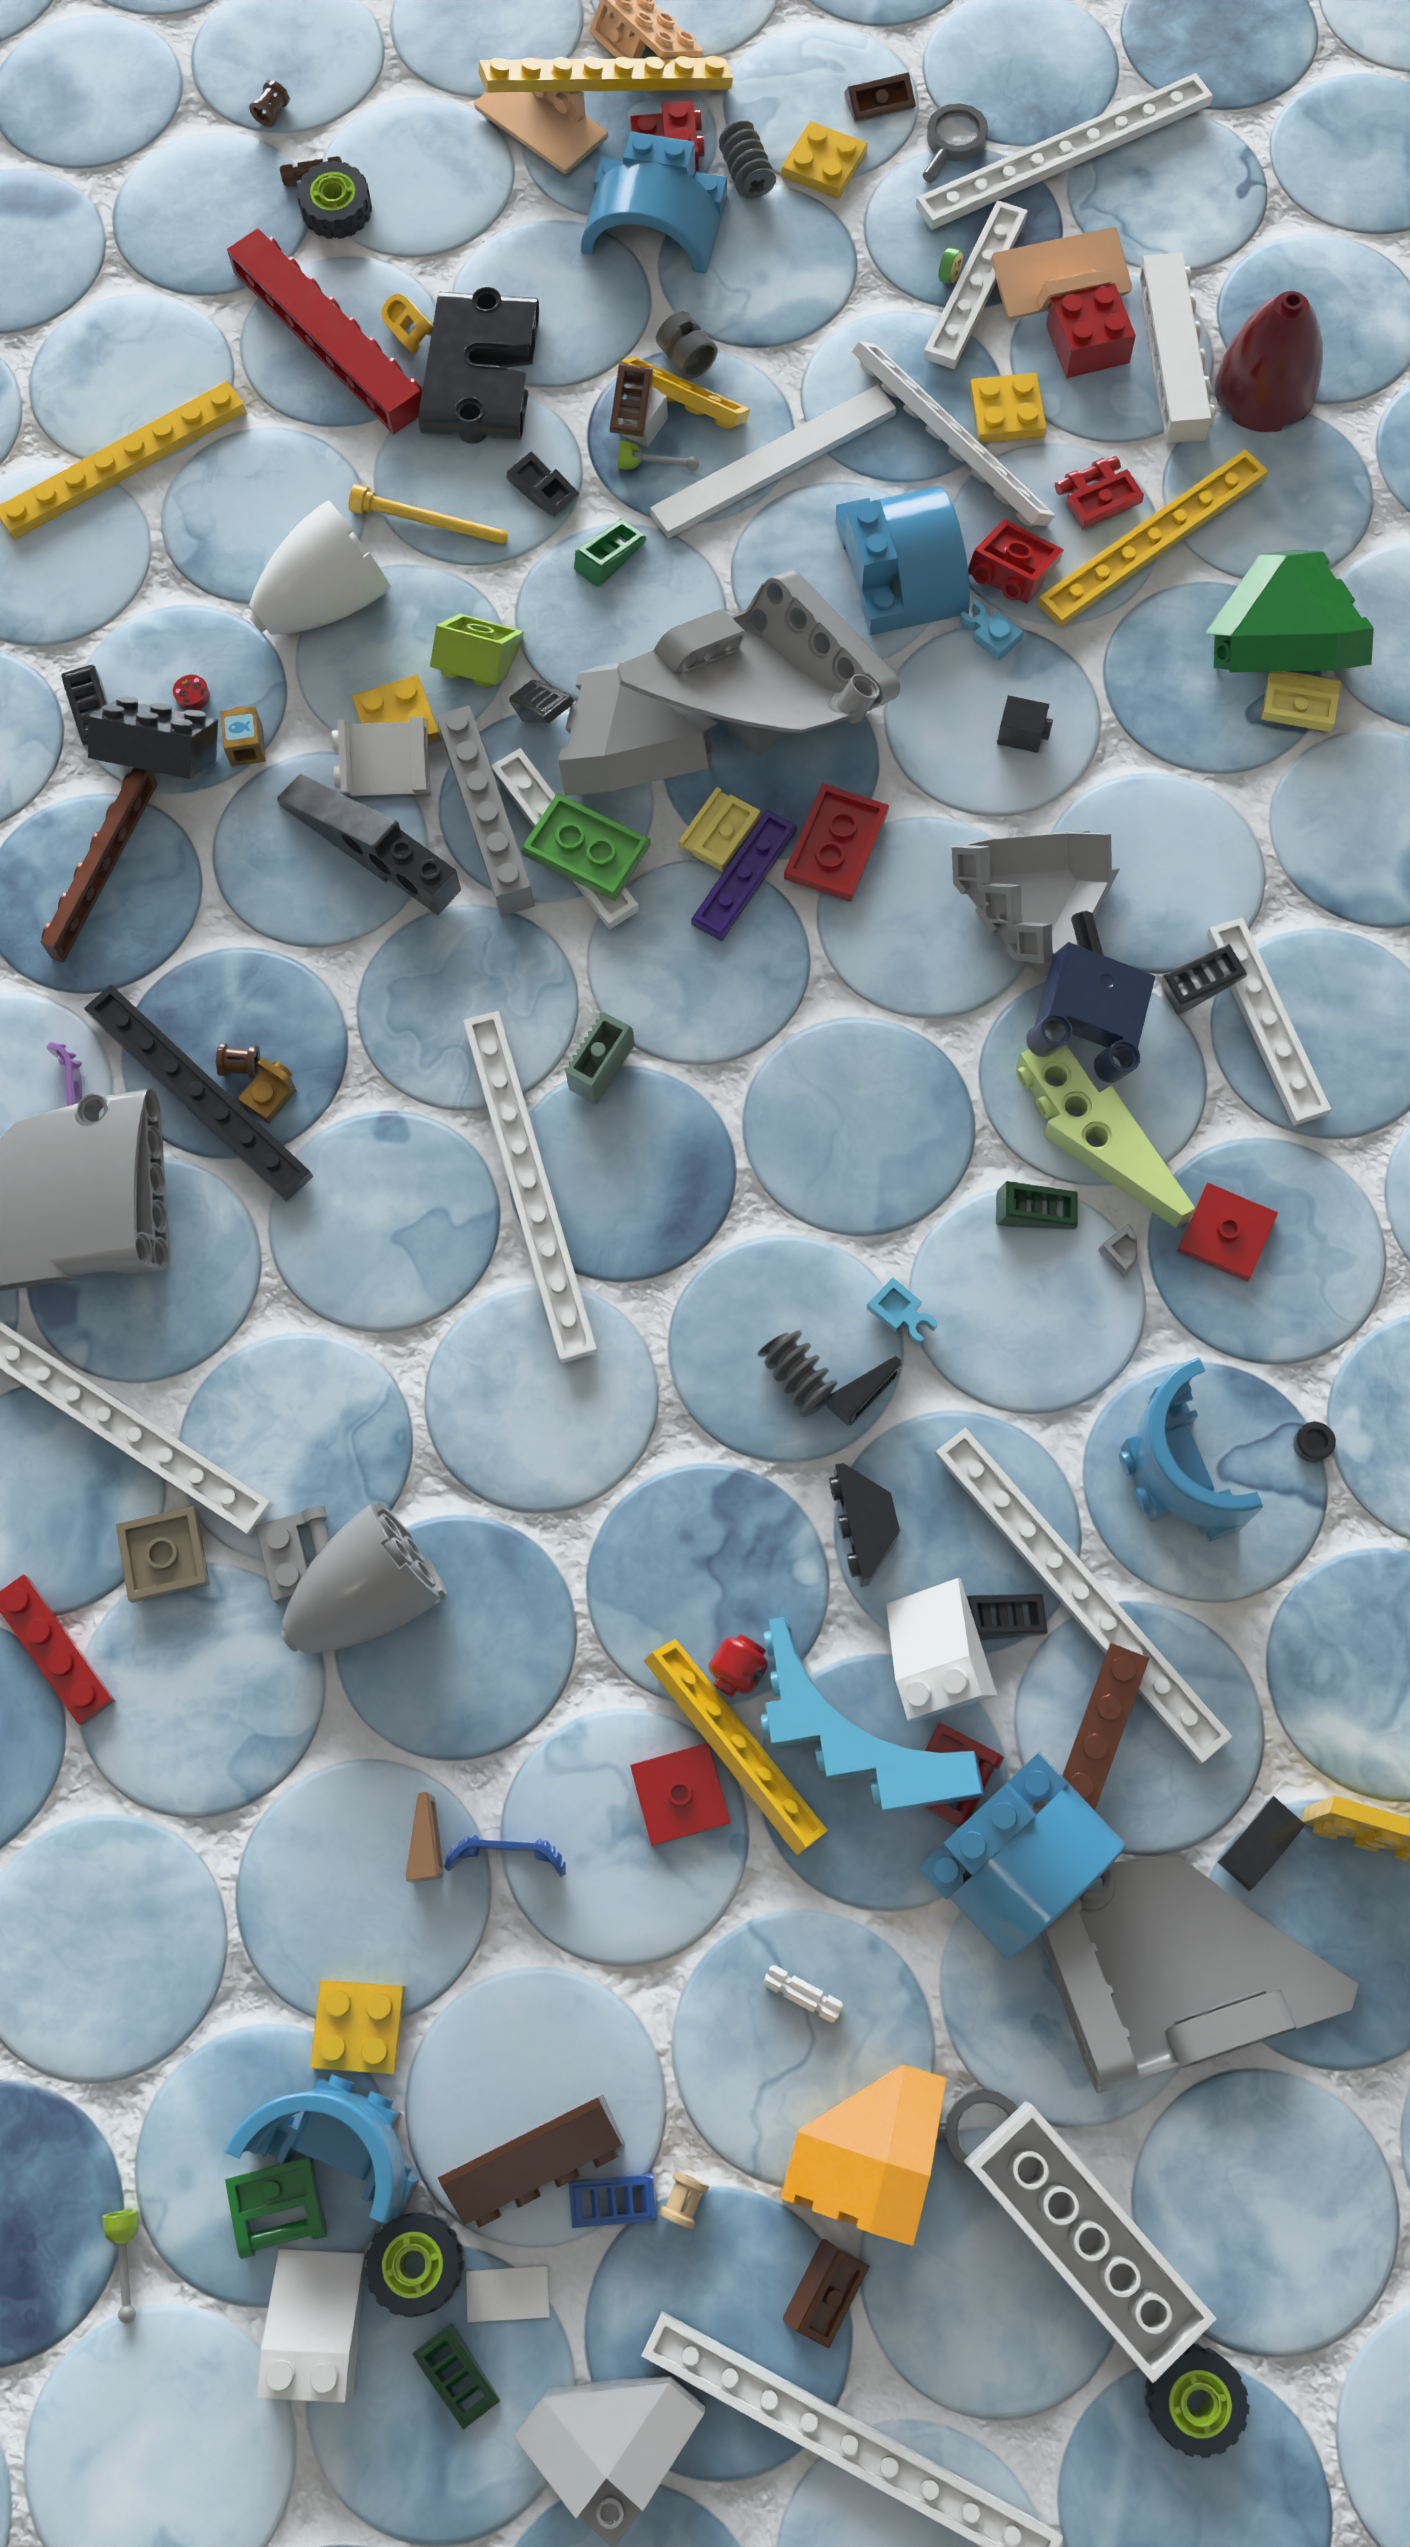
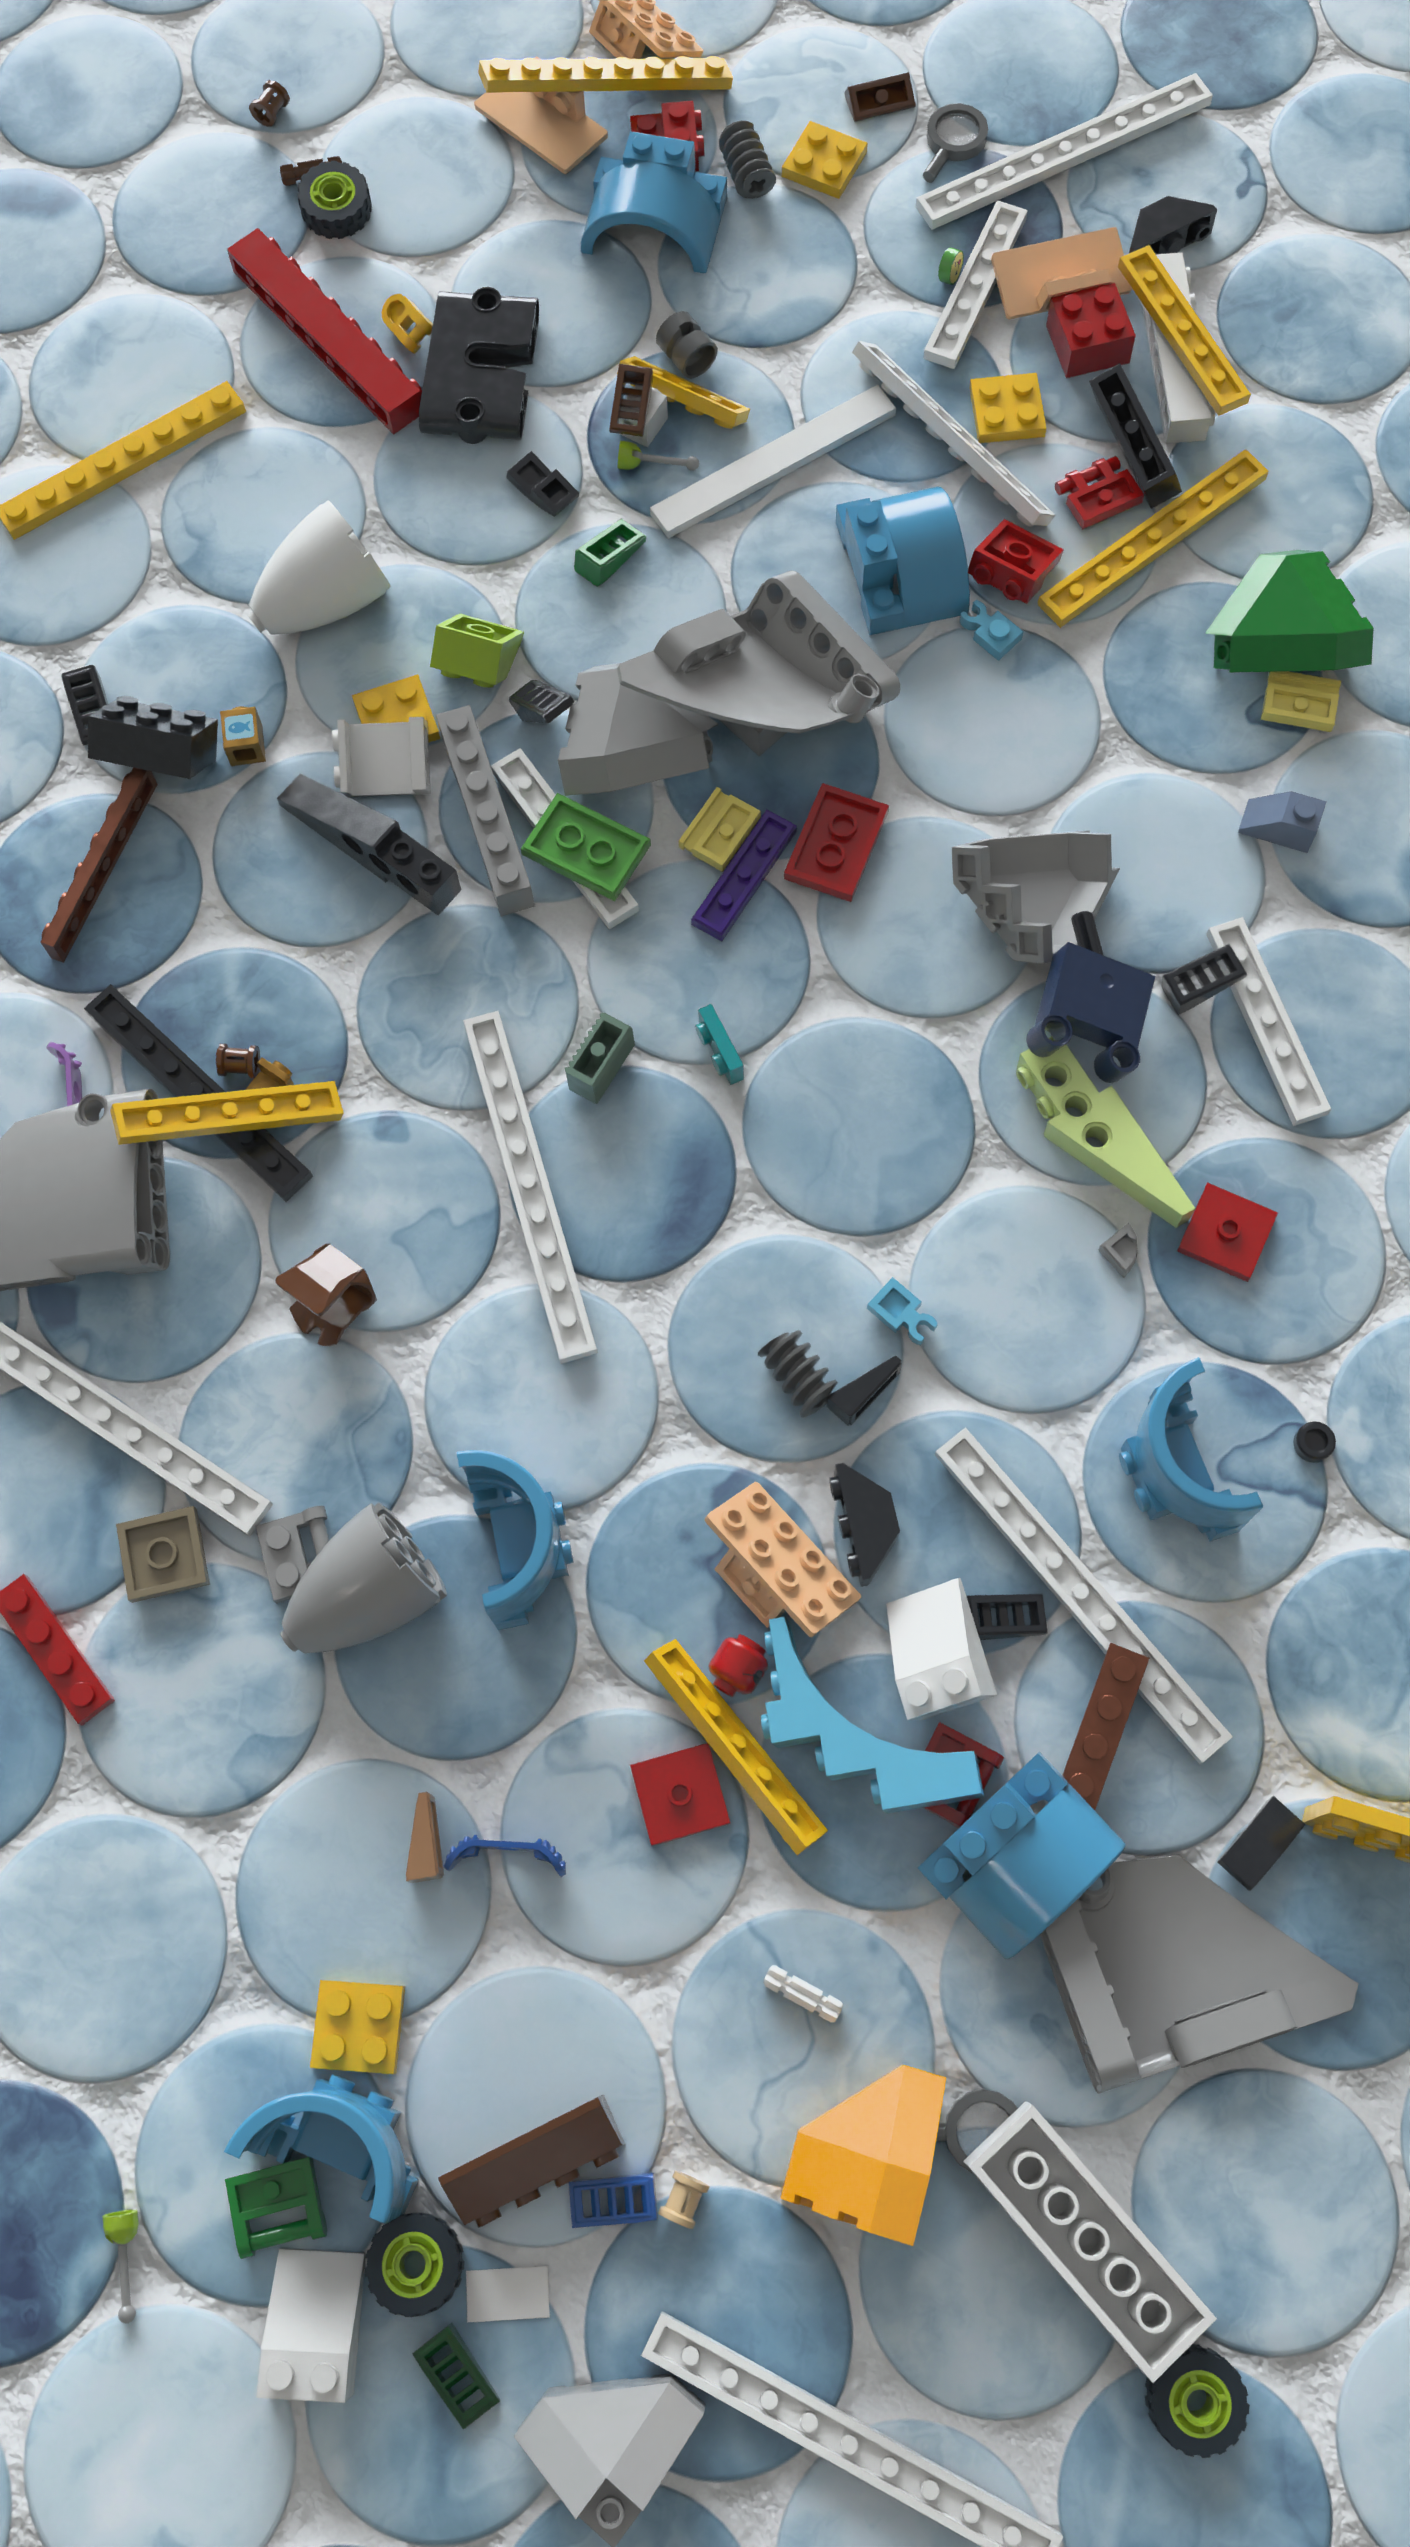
red tile [173,674,210,710] -> none
yellow piece [348,484,508,544] -> none
reddish brown slope [783,2239,870,2348] -> none
dark green slope [996,1181,1078,1229] -> none
black brick [997,695,1053,753] -> none
dark red cylinder [1215,291,1323,432] -> none
none -> yellow plate [110,1081,344,1145]
none -> reddish brown piece [275,1244,377,1347]
none -> dark azure piece [457,1450,574,1630]
none -> teal plate [695,1004,744,1085]
none -> light nougat bracket [704,1482,861,1637]
none -> black brick [1089,364,1182,509]
none -> yellow plate [1118,245,1251,416]
none -> black slope [1129,196,1217,254]
none -> sand blue slope [1238,791,1327,853]

